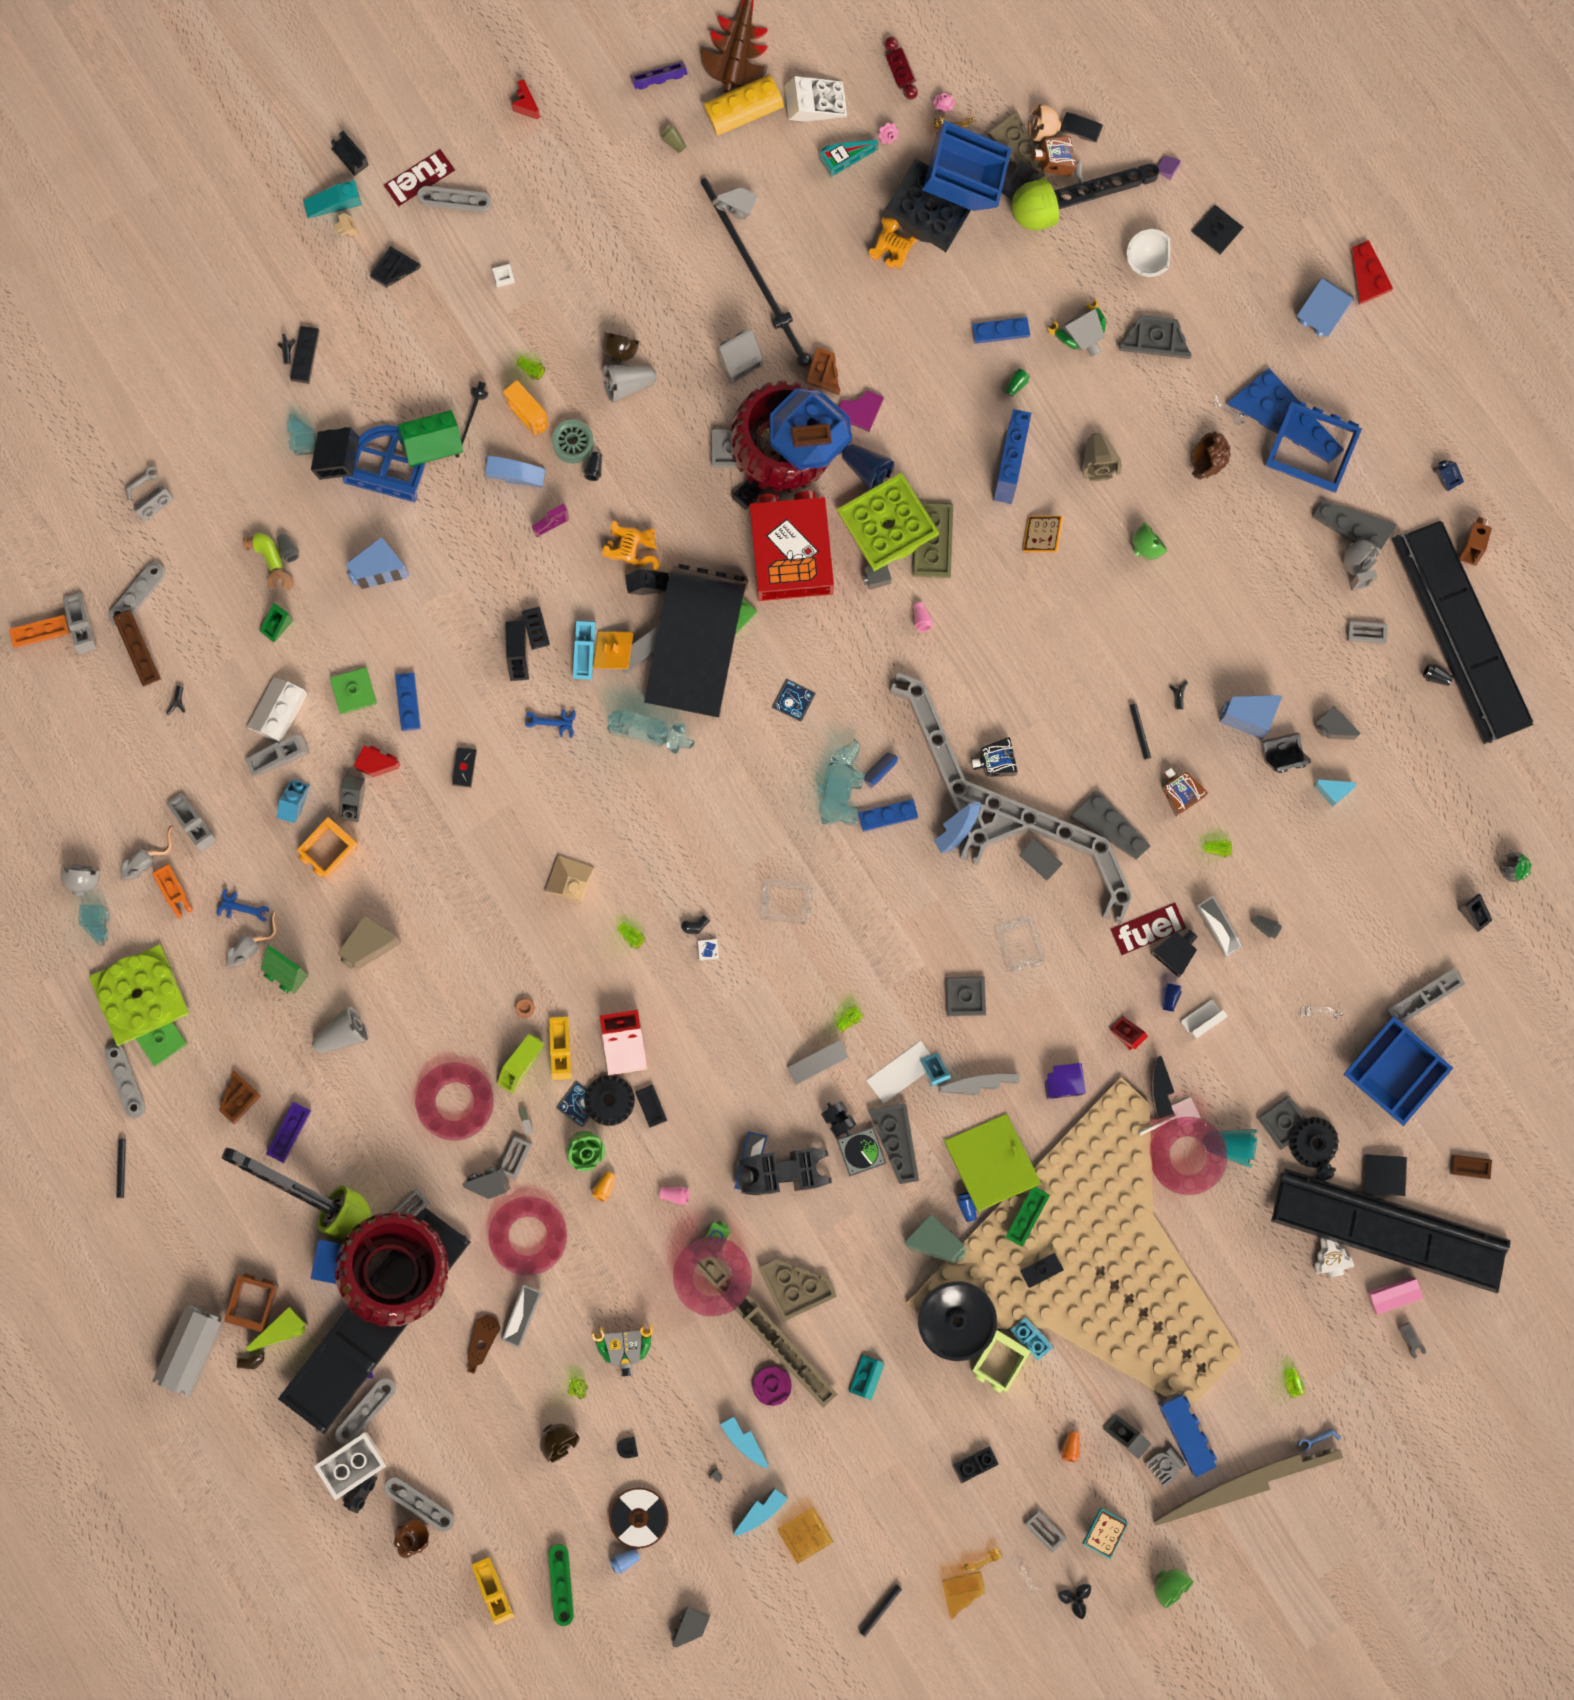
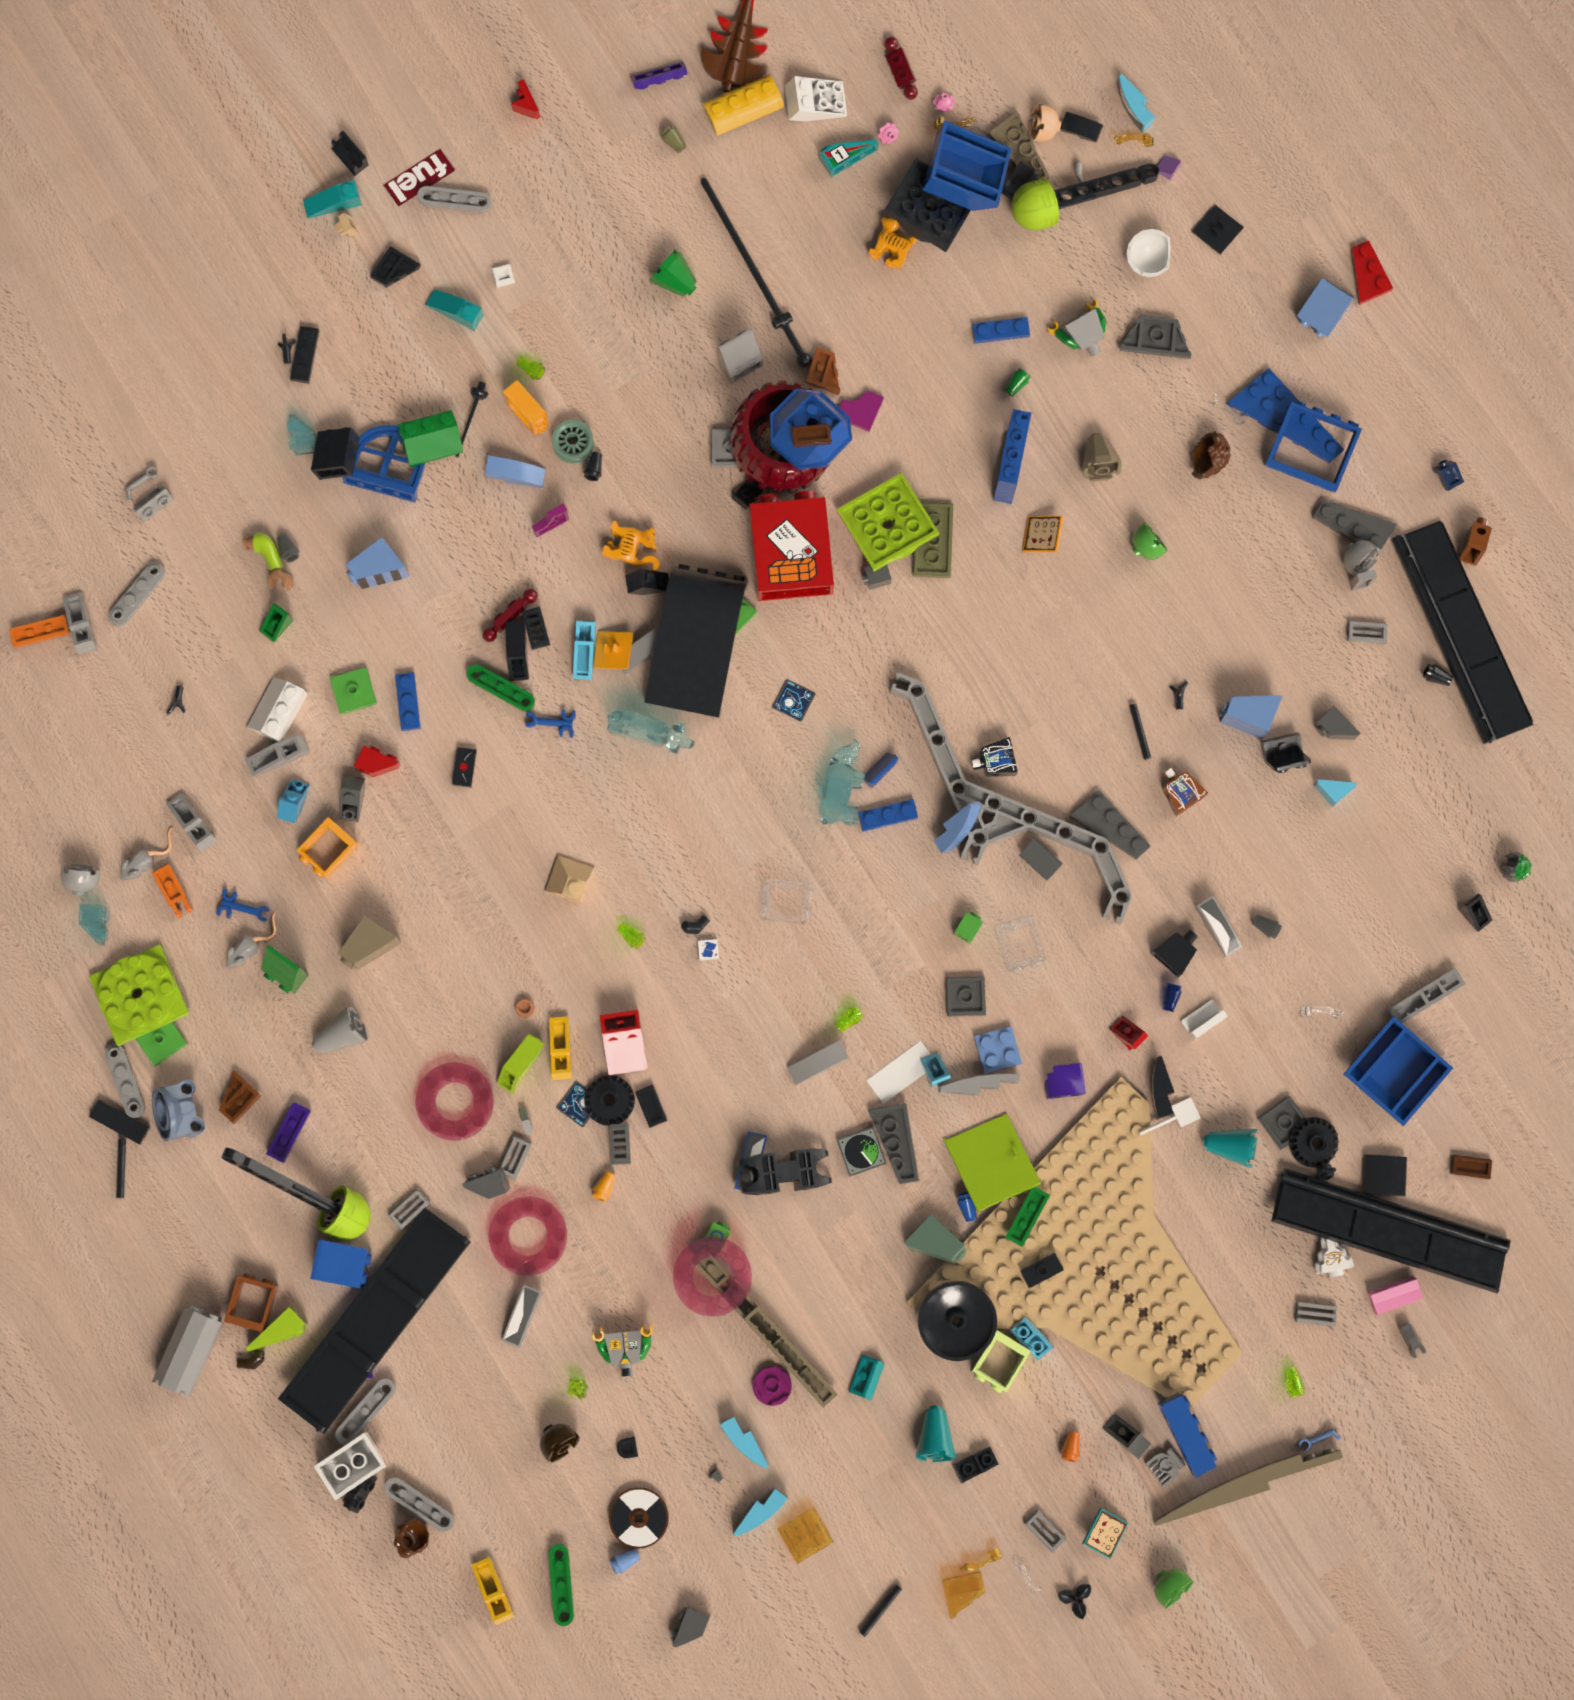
reddish brown tile [113,609,161,687] -> none
dark red tyre [334,1211,449,1327] -> none
reddish brown piece [467,1315,501,1374] -> none
bright green cylinder [565,1131,605,1171] -> none
dark brown cylinder [602,332,640,363] -> none
light grey cone [603,365,656,402] -> none
bright pink cone [660,1186,690,1205] -> none
light grey slope [712,187,758,220] -> none
dark tan plate [759,1259,837,1322] -> none
black wheel [821,1101,856,1138] -> none
dark blue cone [842,444,895,490] -> none
bright pink cone [913,602,933,632] -> none
dark orange torso [1031,136,1077,176] -> none
sticker [1110,903,1187,955] -> none
clear pink plate [1149,1116,1228,1195] -> none
clear neon green cone [1204,839,1232,858] -> none
none -> black tile [89,1100,150,1145]
none -> sand blue piece [152,1080,205,1141]
none -> teal slope [426,289,483,331]
none -> green plate [466,664,535,712]
none -> dark red plate [482,588,538,642]
none -> dark grey slope [609,1124,631,1165]
none -> green cone [649,249,697,297]
none -> teal cone [916,1406,956,1462]
none -> bright green brick [954,912,983,944]
none -> medium blue plate [974,1026,1022,1074]
none -> clear yellow piece [1114,133,1154,147]
none -> medium azure slope [1117,74,1155,133]
none -> light grey tile [1296,1302,1337,1326]

